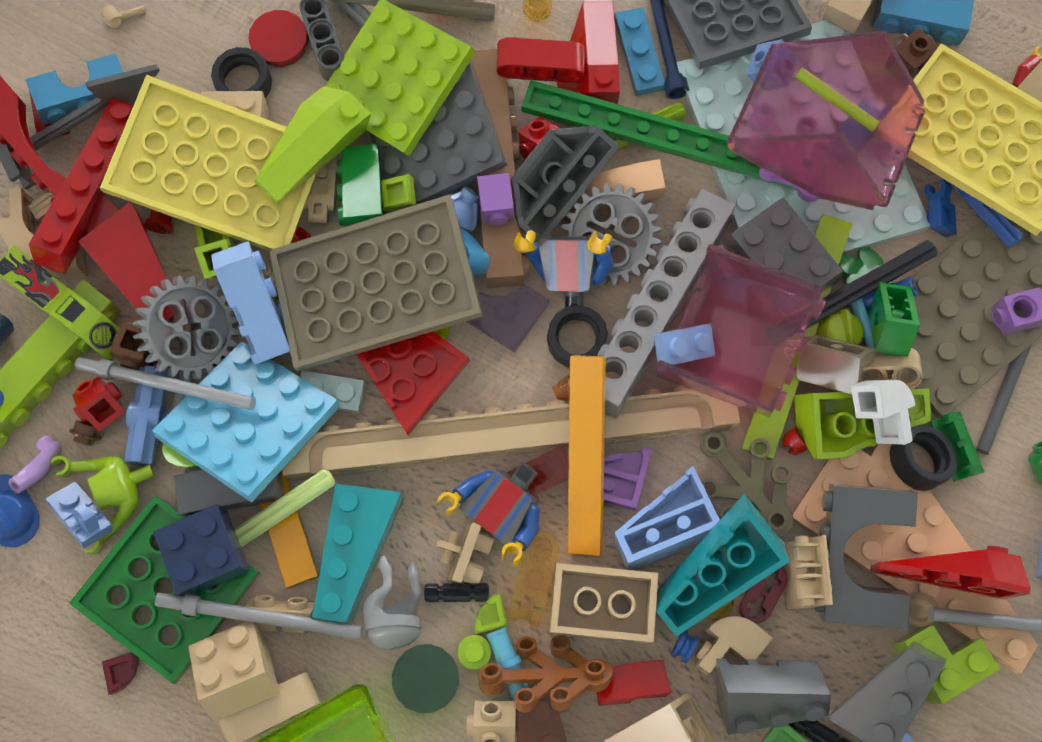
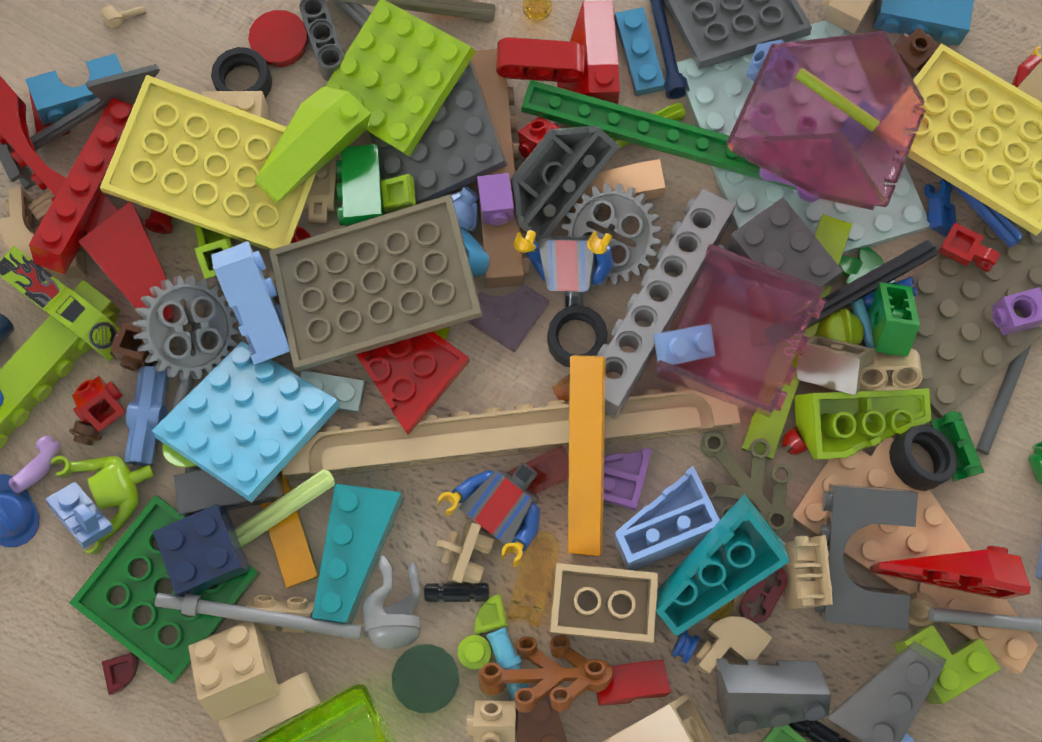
light grey bar [75,357,256,410] -> none
white brick [851,380,915,445] -> none
none -> red plate [938,222,1001,272]

